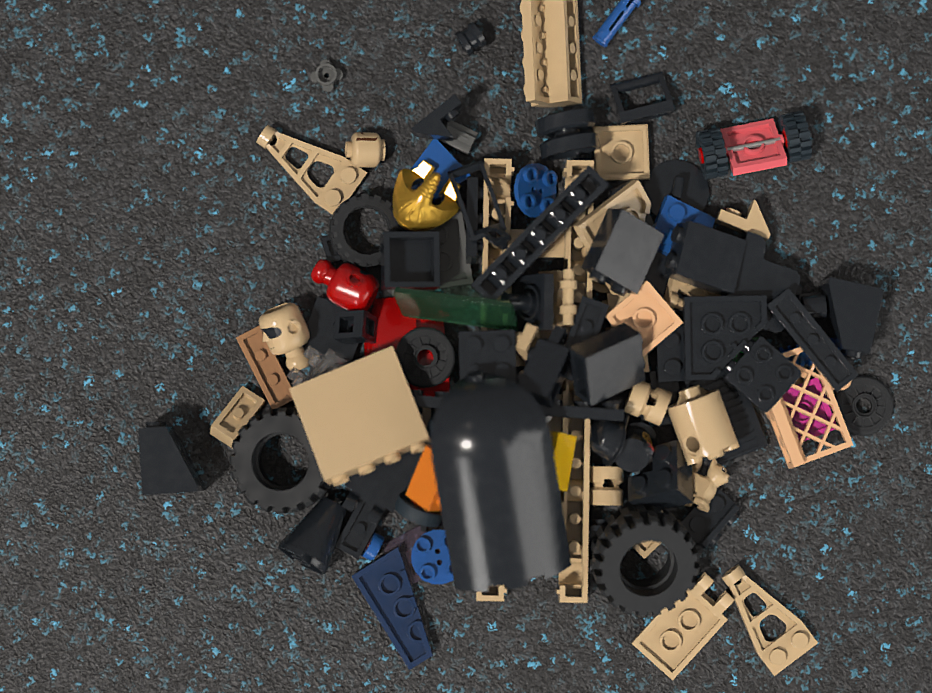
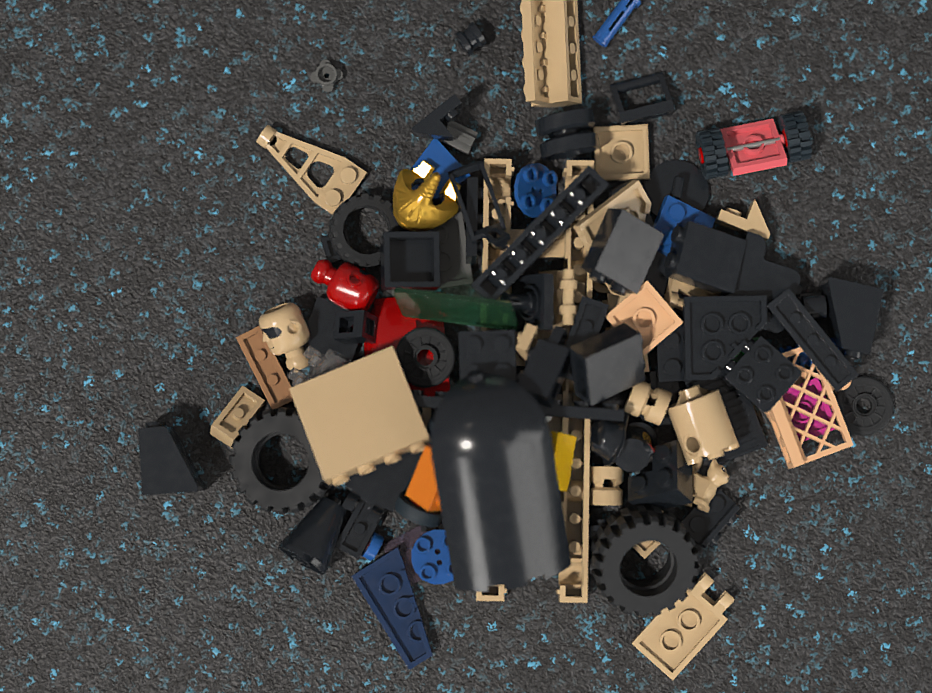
tan head [345,132,386,168] -> none
tan plate [721,564,818,676] -> none

